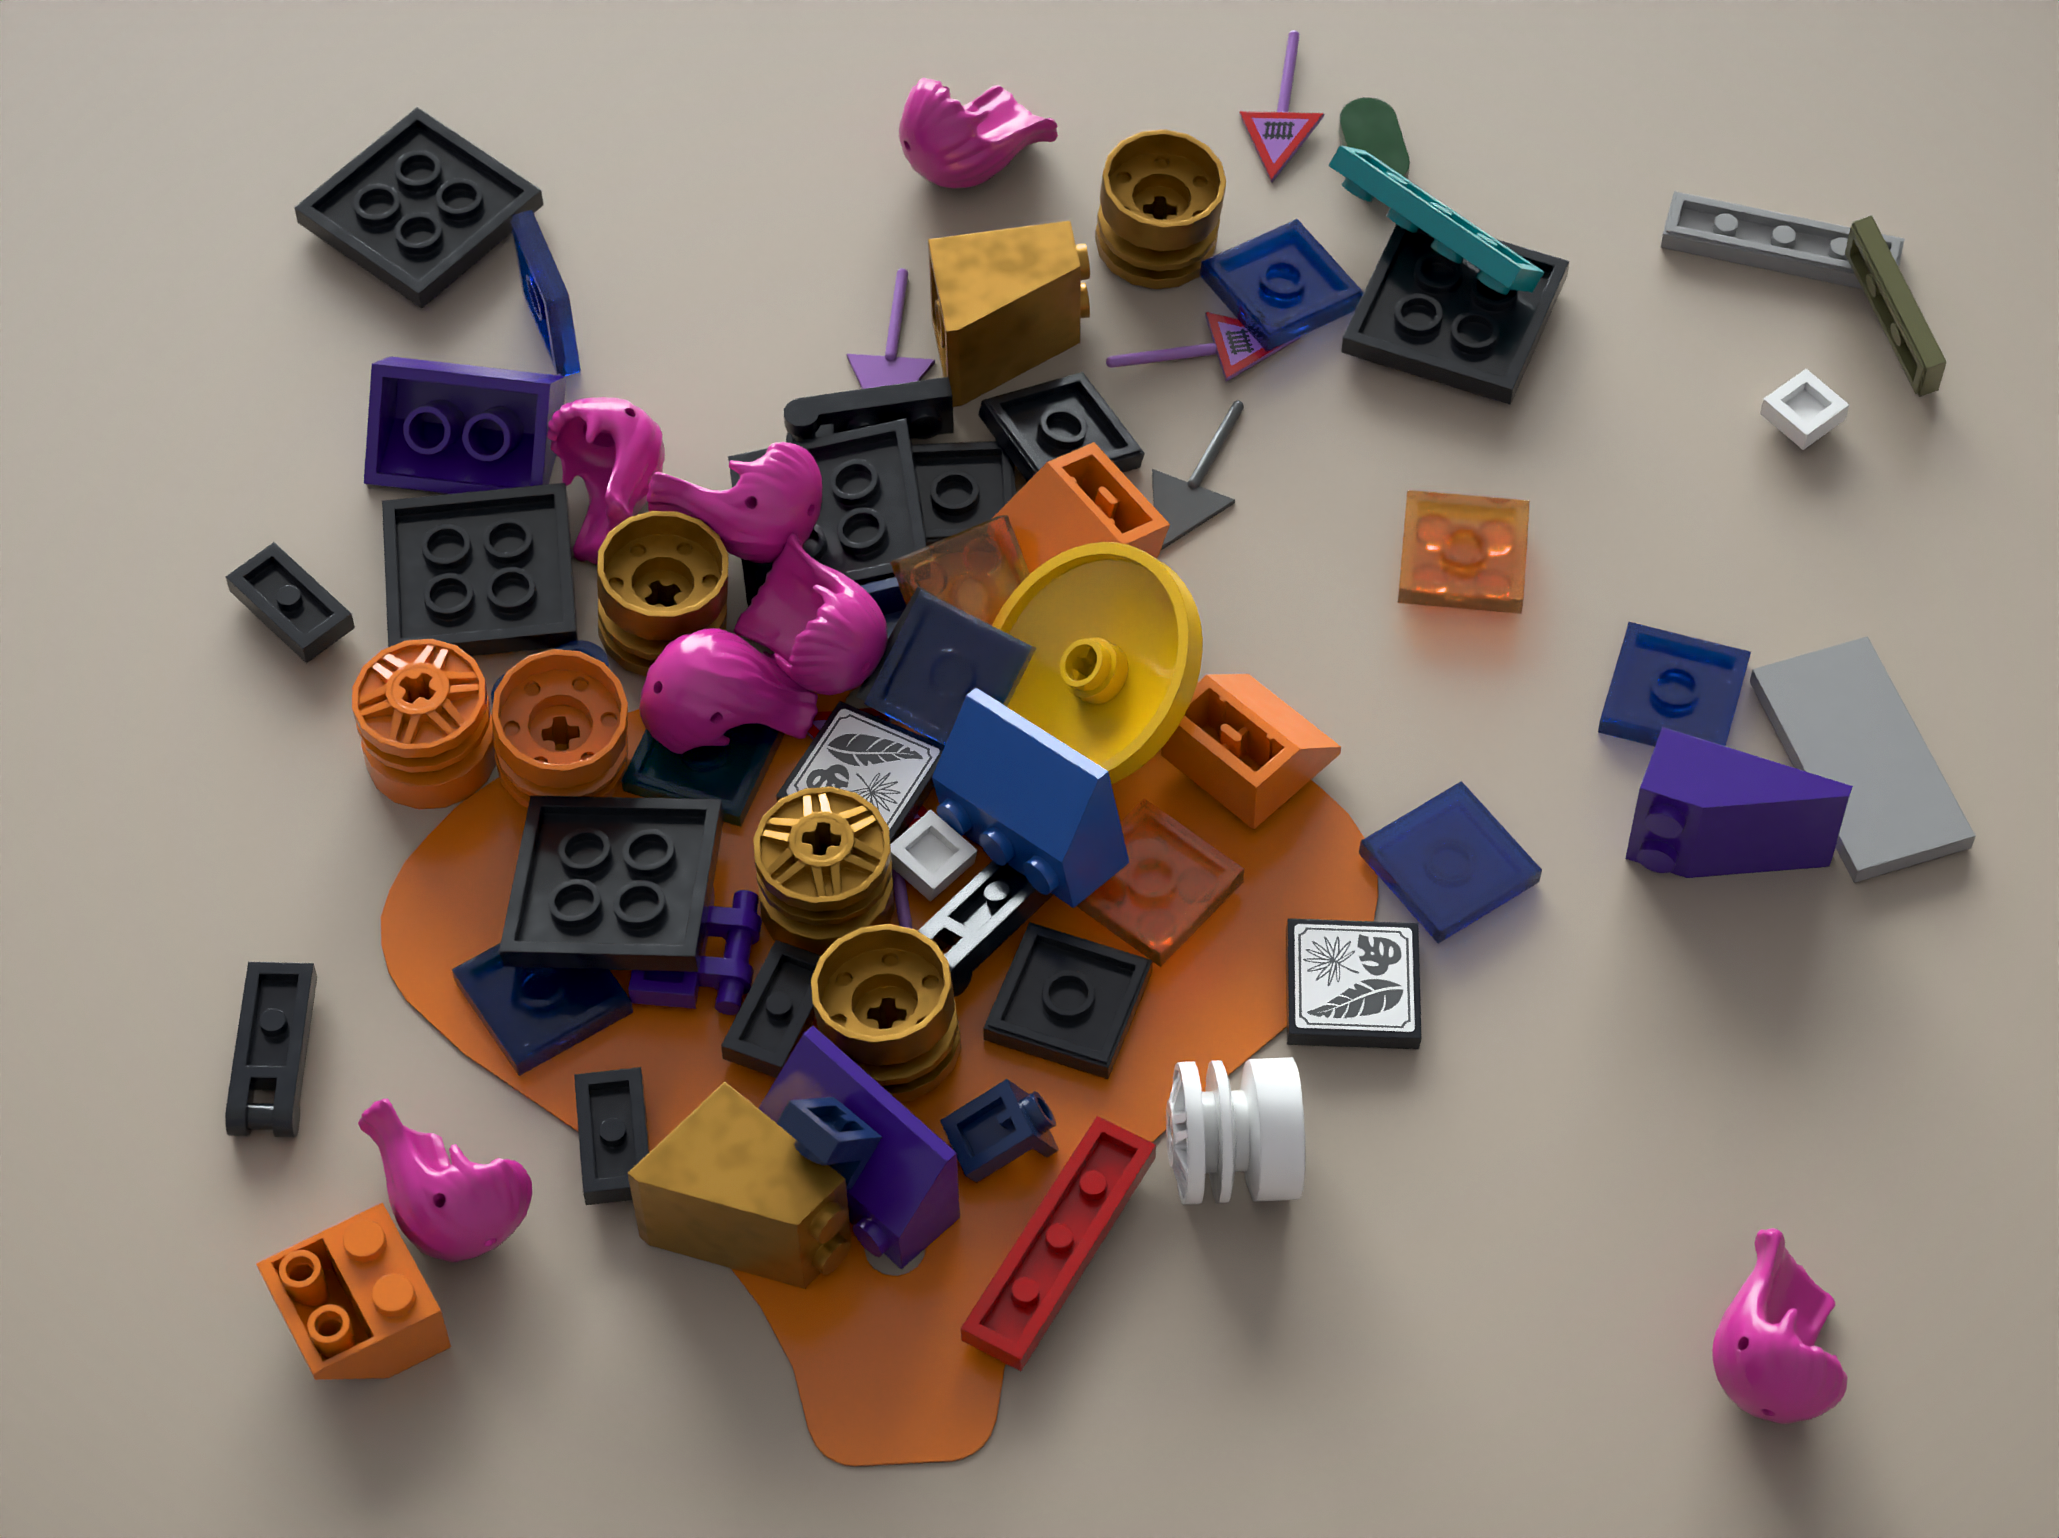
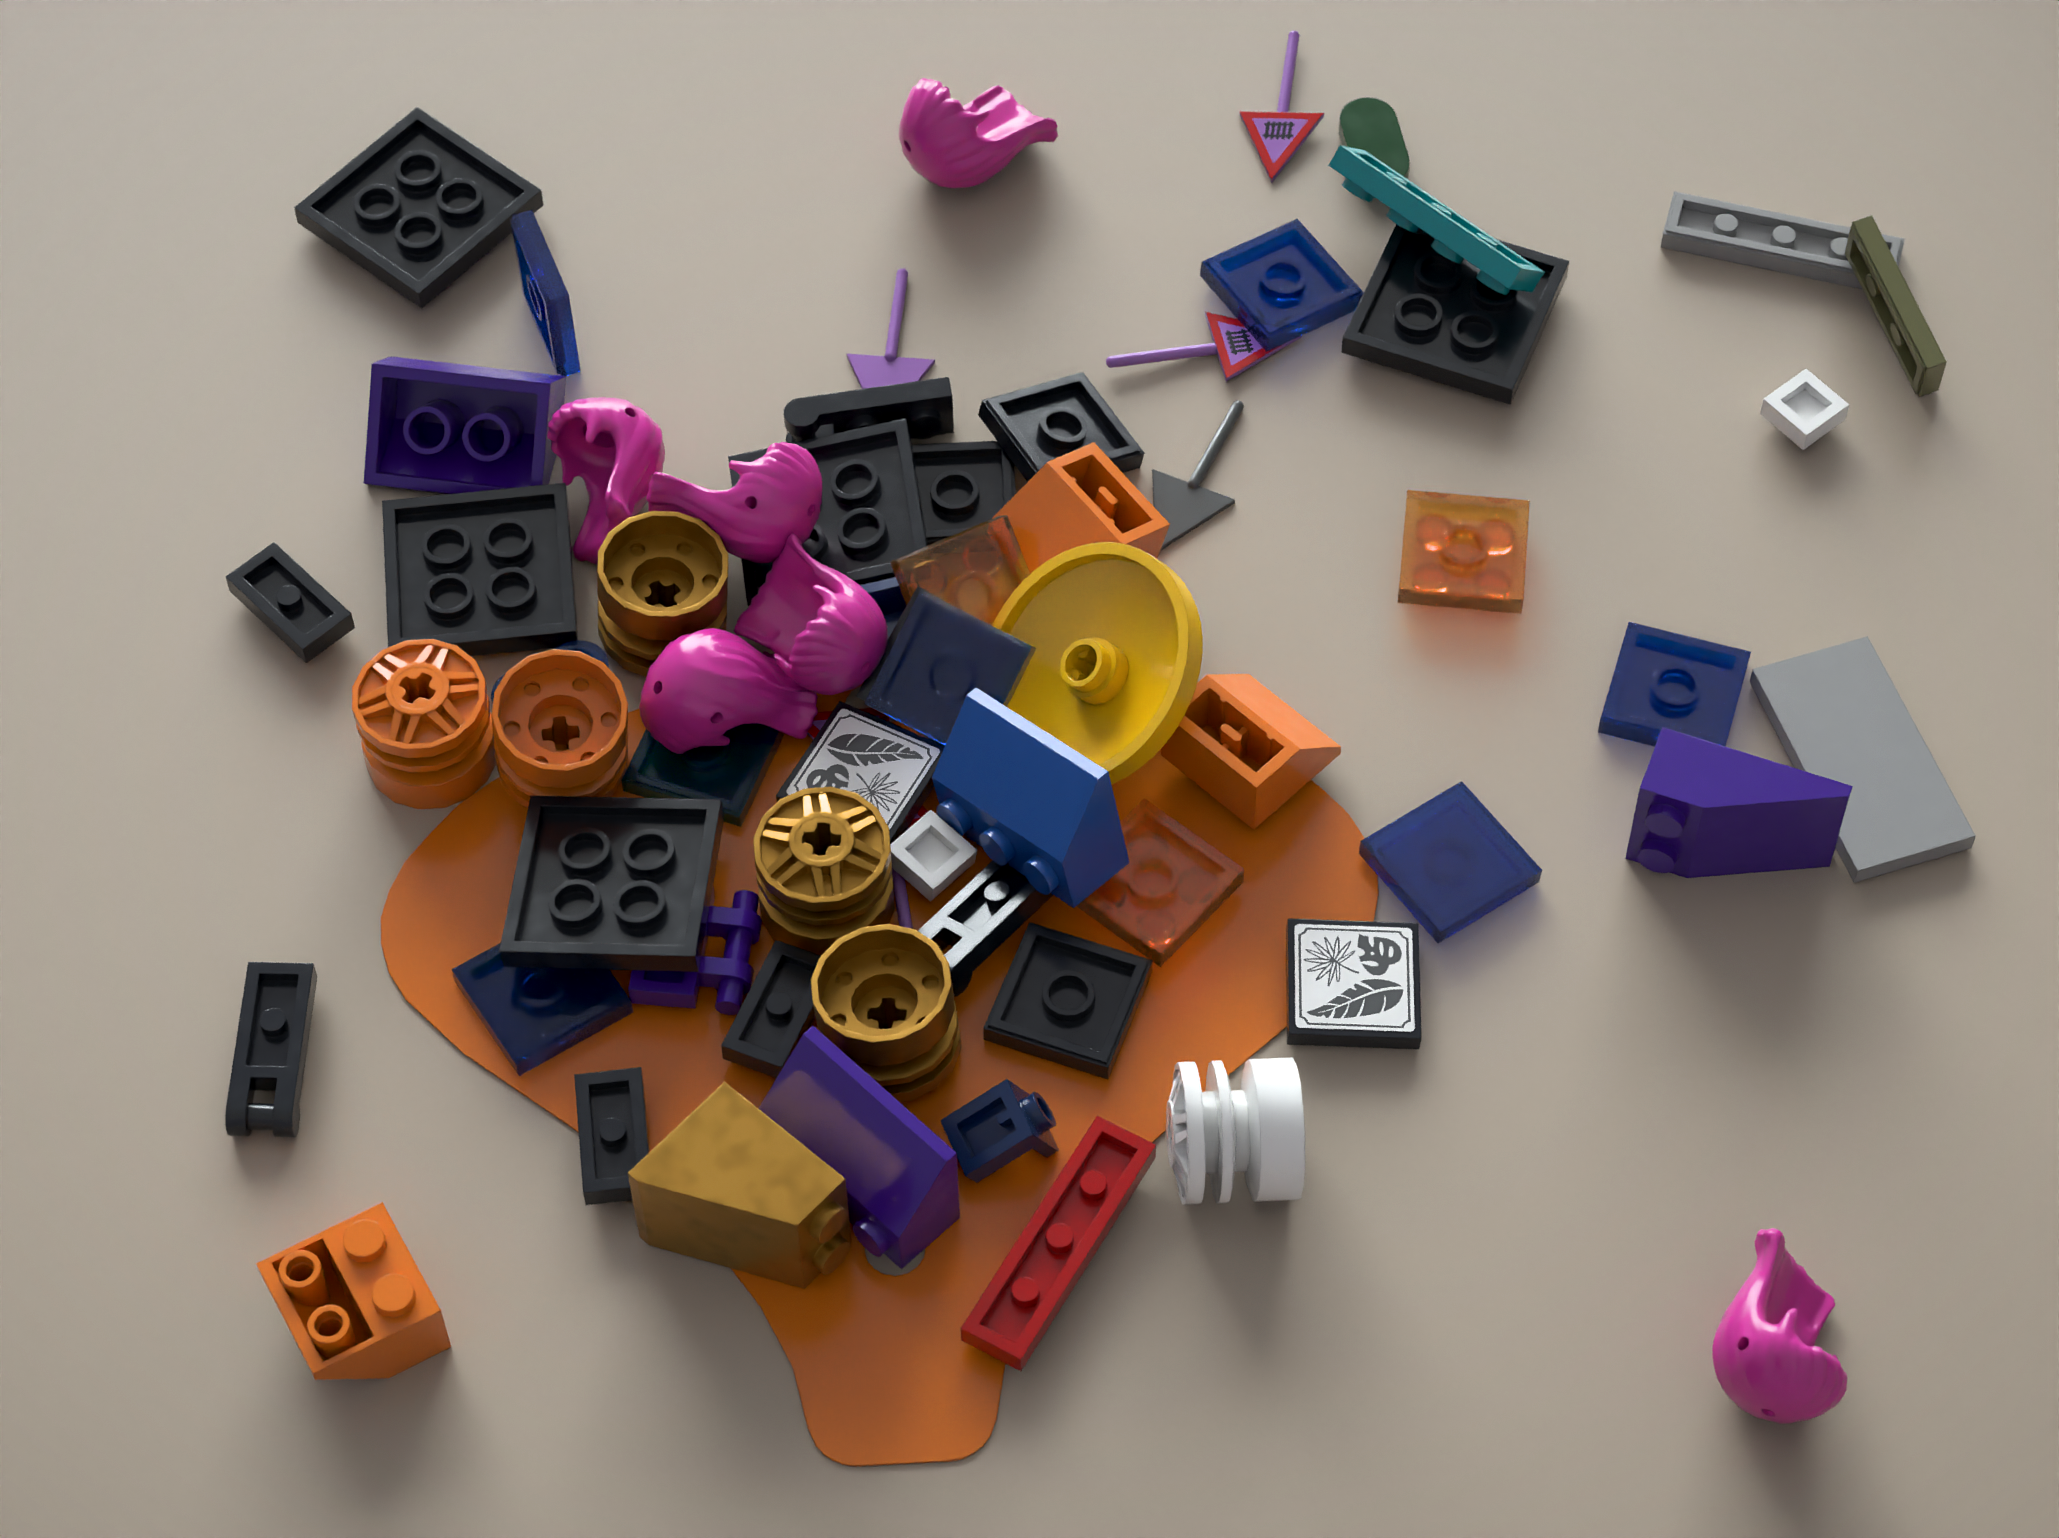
dark pink piece [358,1099,533,1262] -> none
dark blue bracket [776,1097,882,1191] -> none
pearl gold slope [928,221,1090,407] -> none
pearl gold wheel [1095,129,1227,289] -> none

